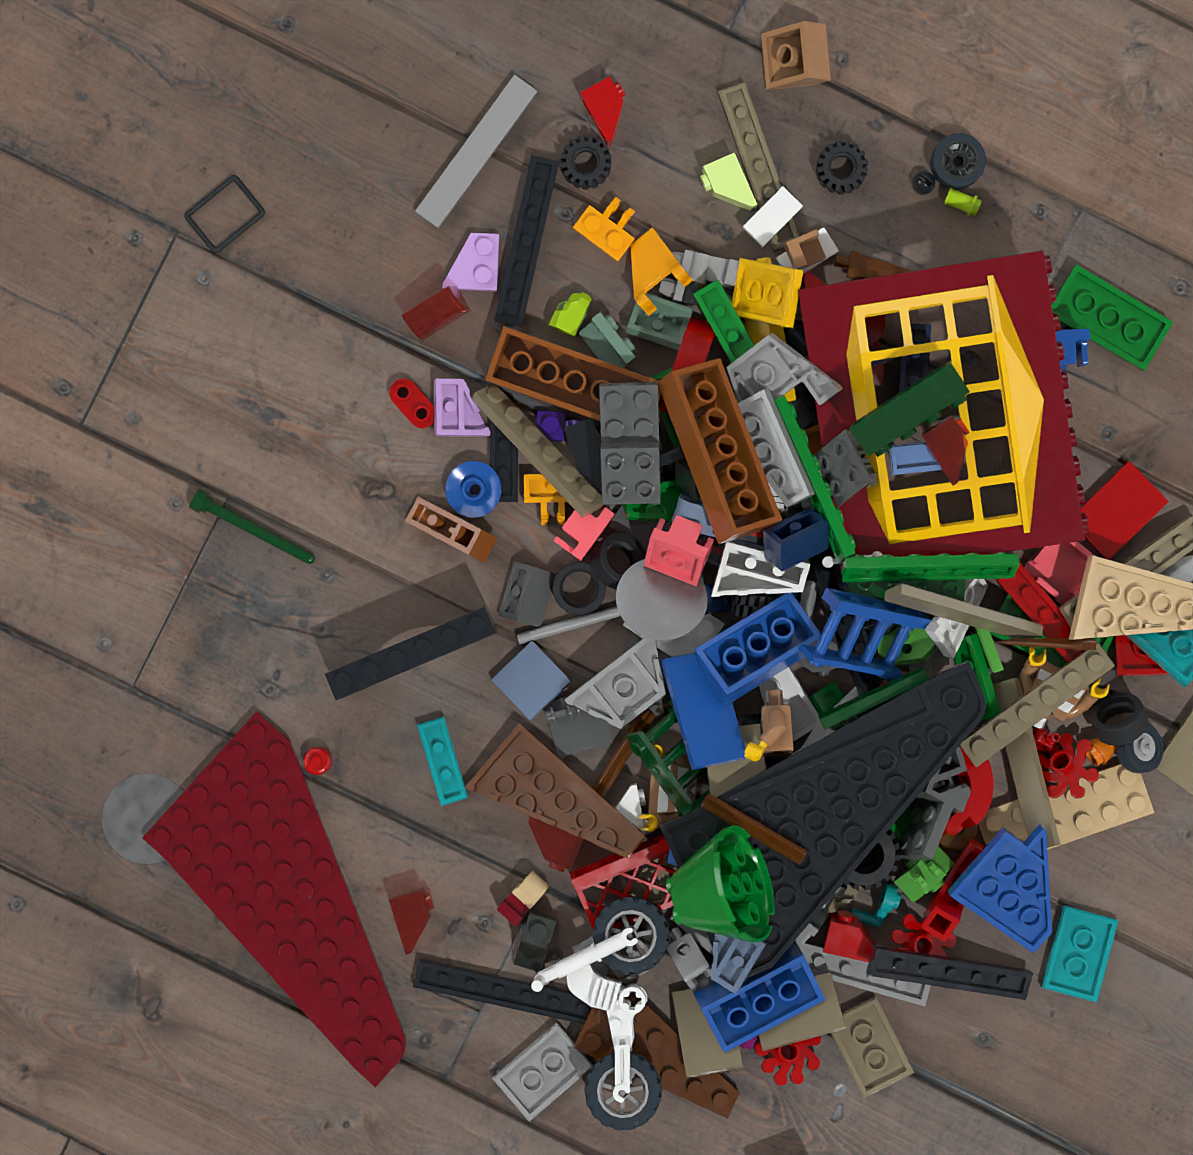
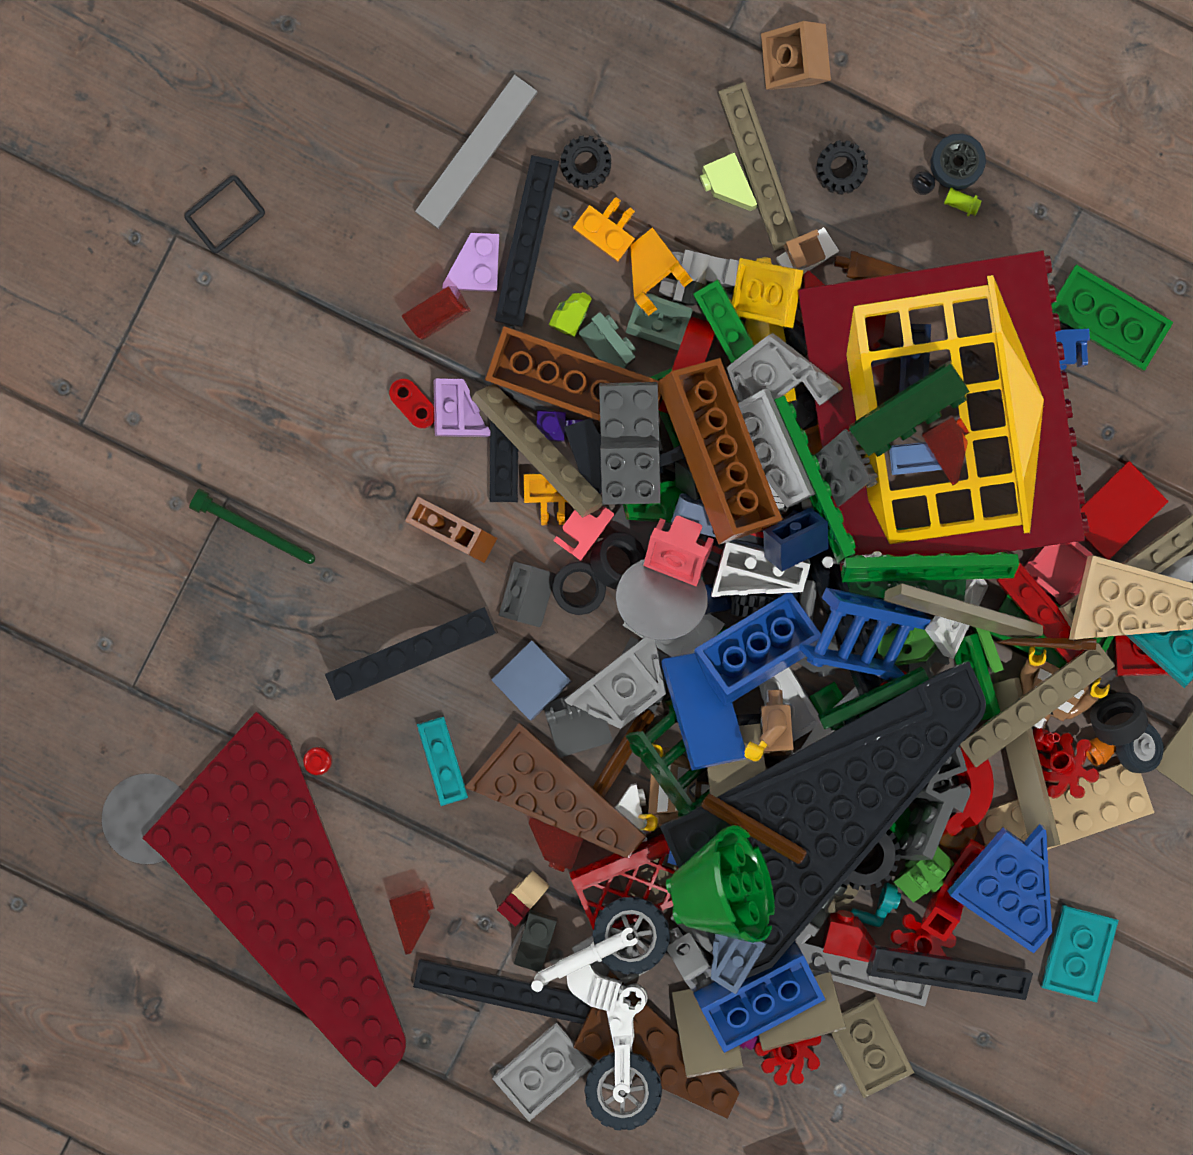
blue dish [445,461,502,518] -> none
light grey bar [517,606,621,645] -> none
red slope [580,76,625,147] -> none
white tile [743,186,803,248] -> none

